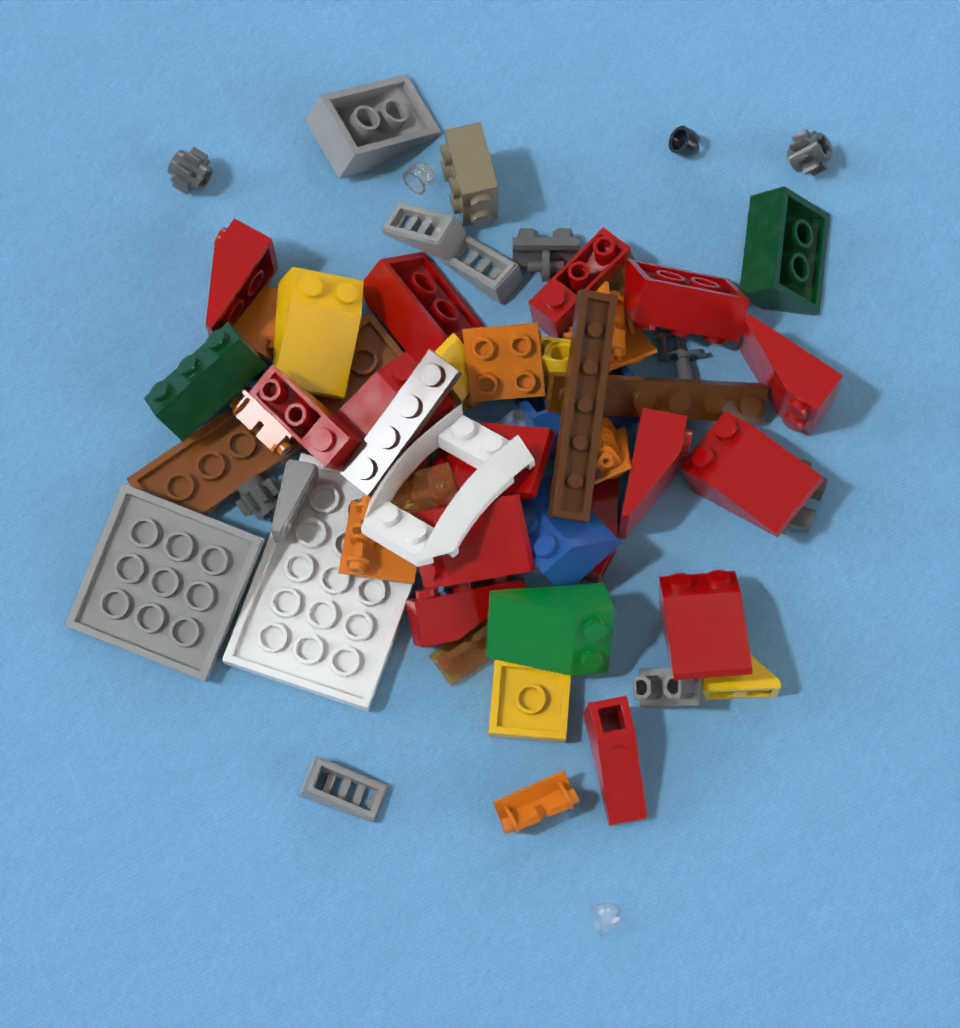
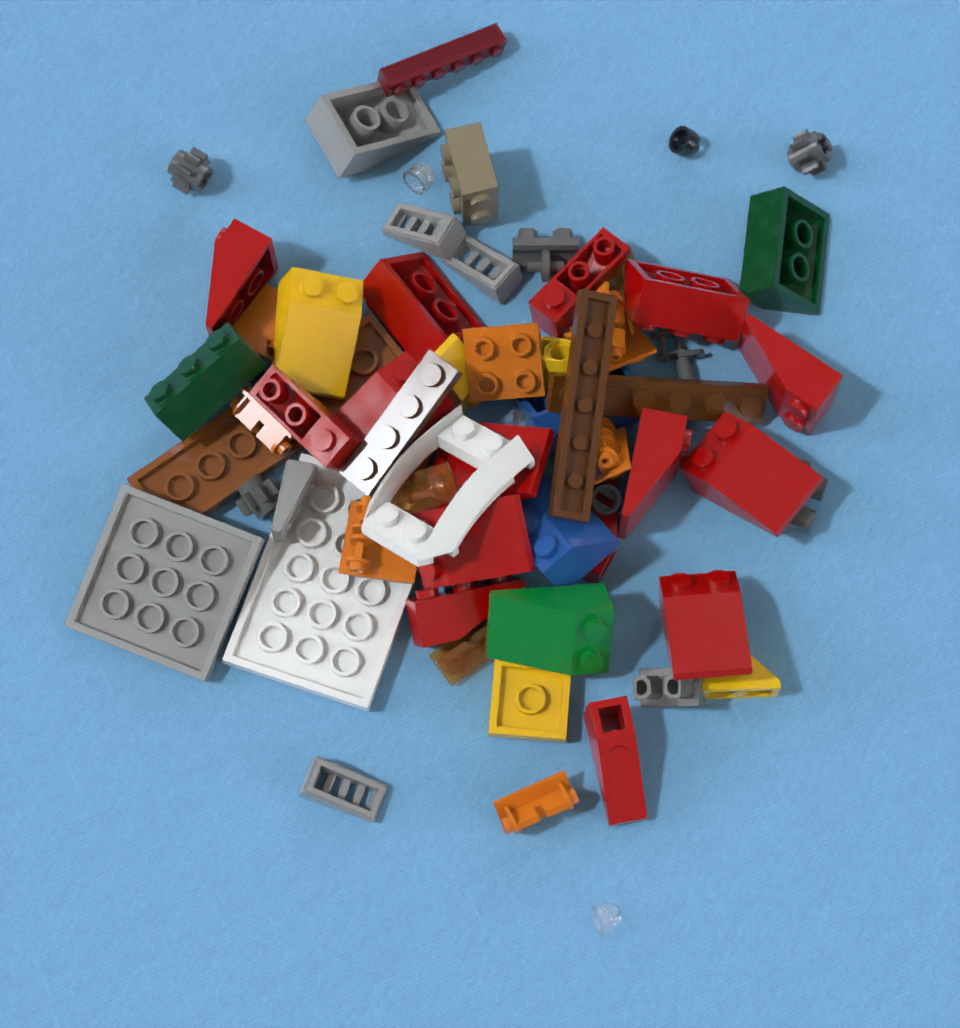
none -> dark red piece [377,23,507,97]
none -> black hinge [591,484,622,515]

